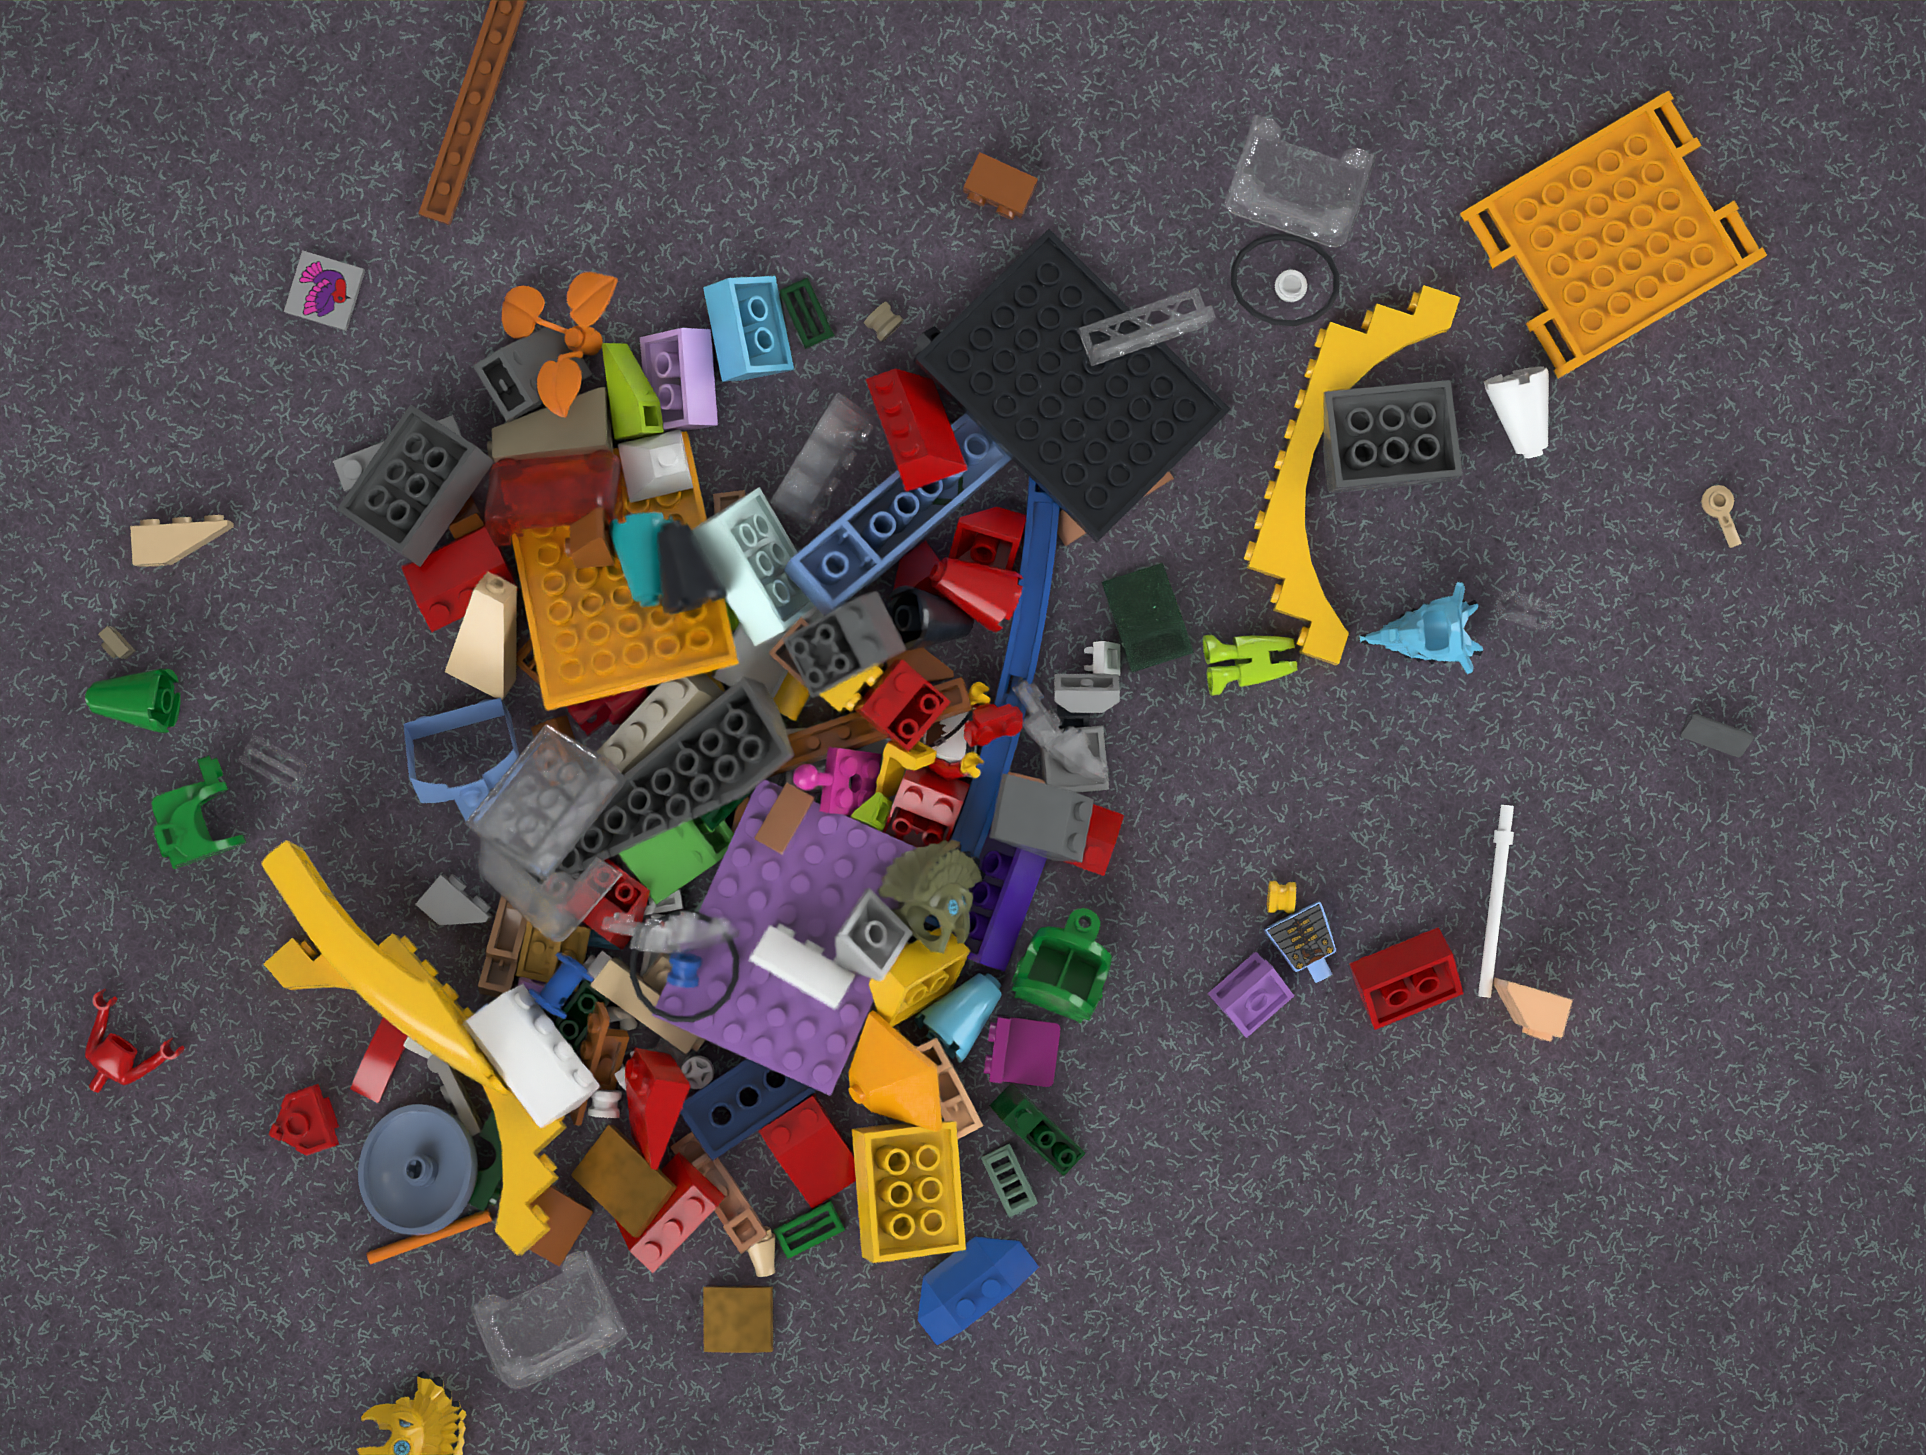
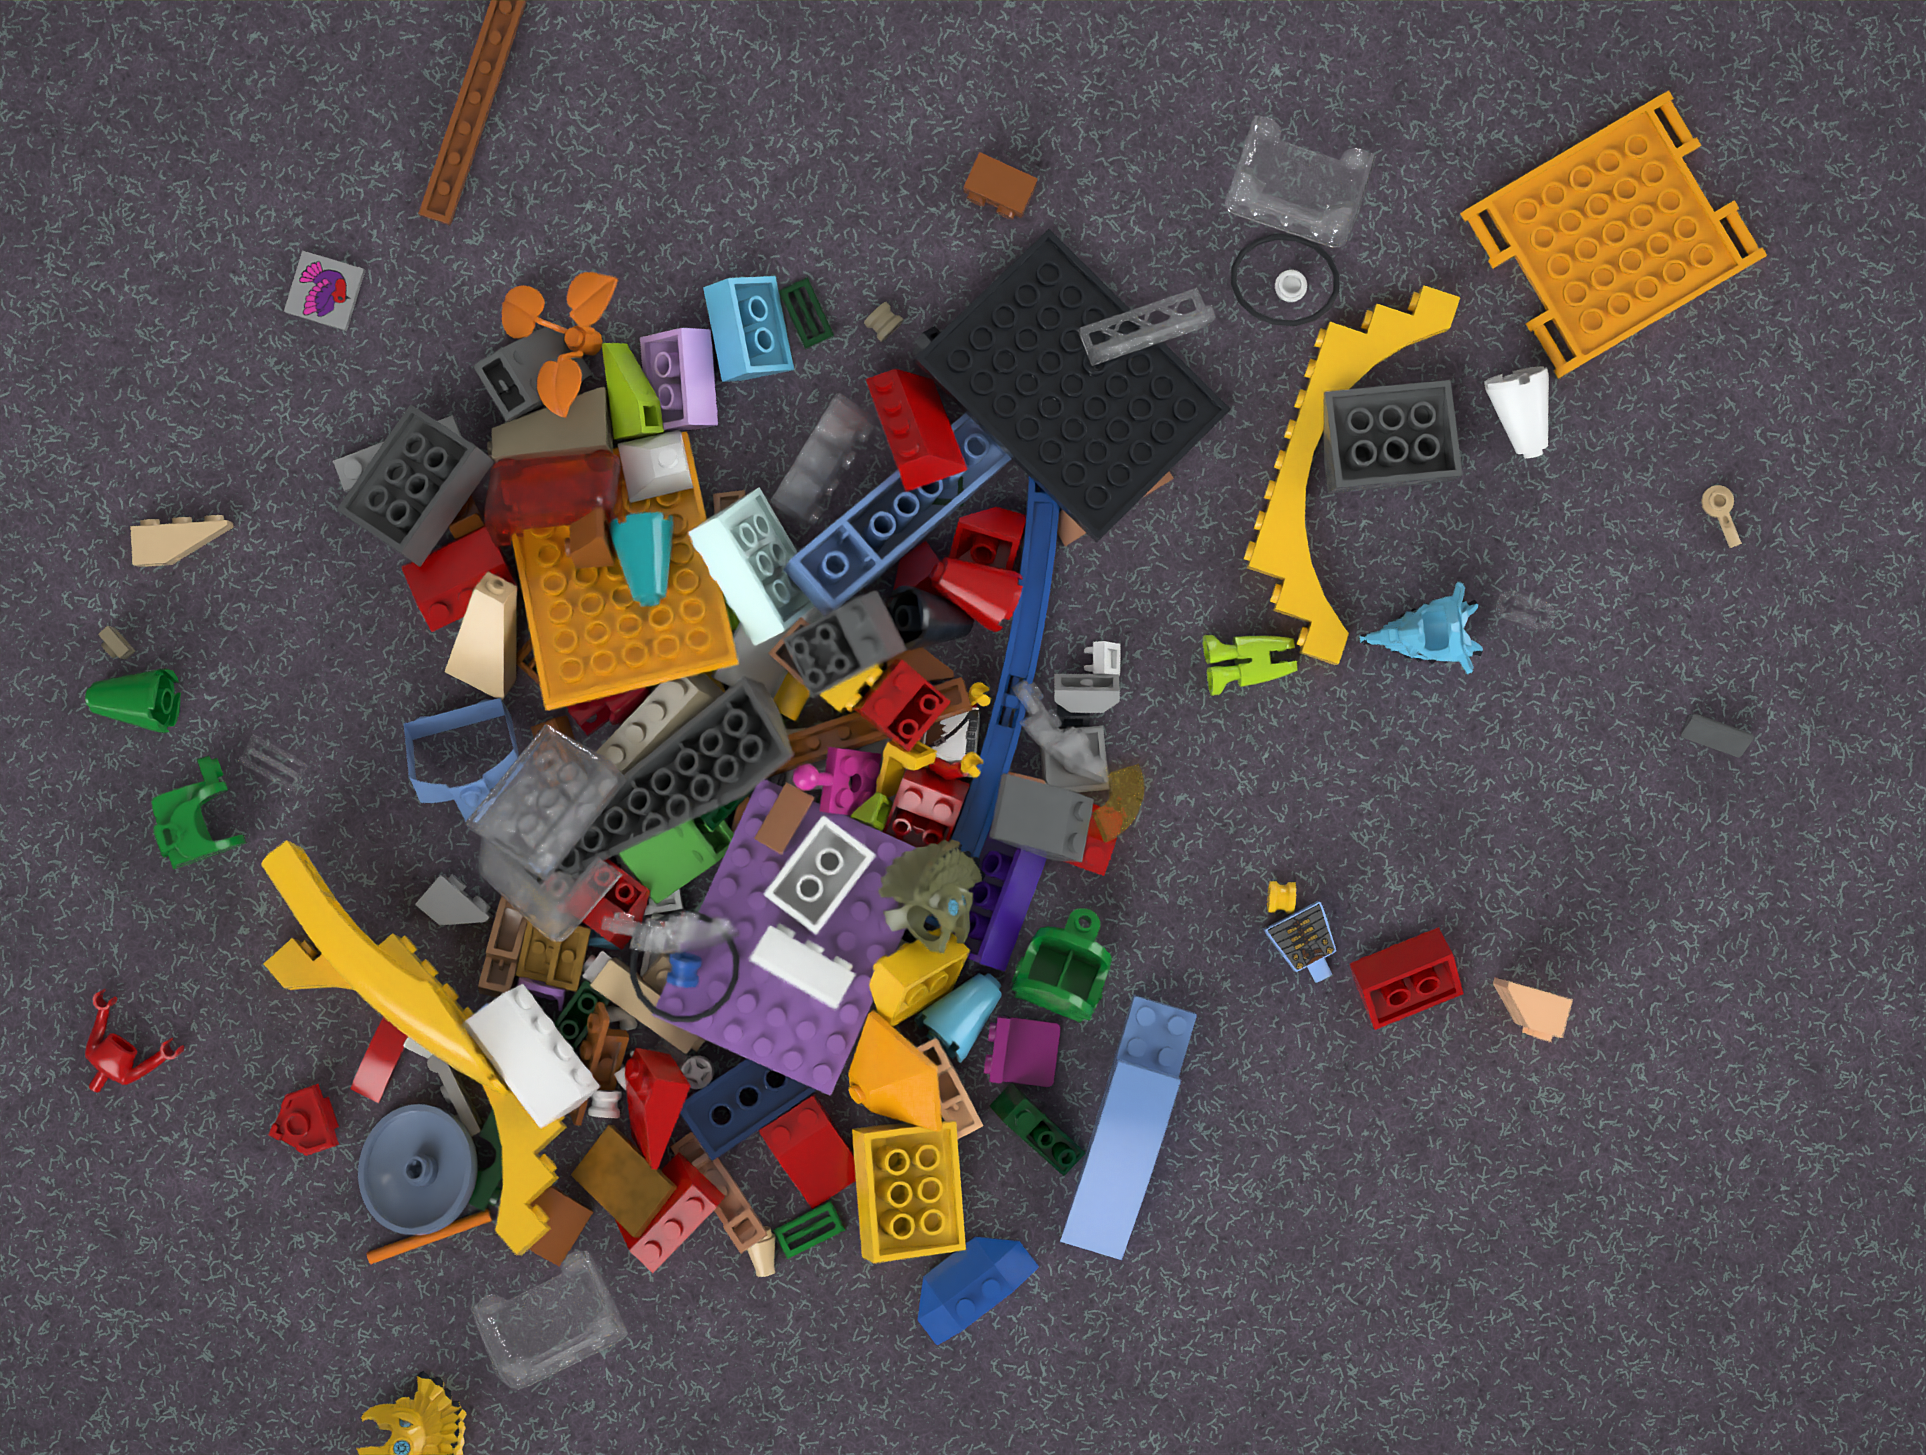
blue hose [529,952,594,1018] -> none
black cone [657,520,728,615] -> none
pearl gold slope [703,1285,773,1353] -> none
light grey slope [835,888,913,981] -> none
red piece [964,703,1023,747] -> none
sand green slope [981,1143,1038,1217] -> none
clear green slope [1101,563,1194,674] -> none
medium lavender bracket [1208,952,1294,1038] -> none
white bar [1478,805,1514,998] -> none
none -> white brick [763,816,876,935]
none -> medium blue slope [1060,994,1197,1260]
none -> clear yellow tile [1092,764,1144,843]

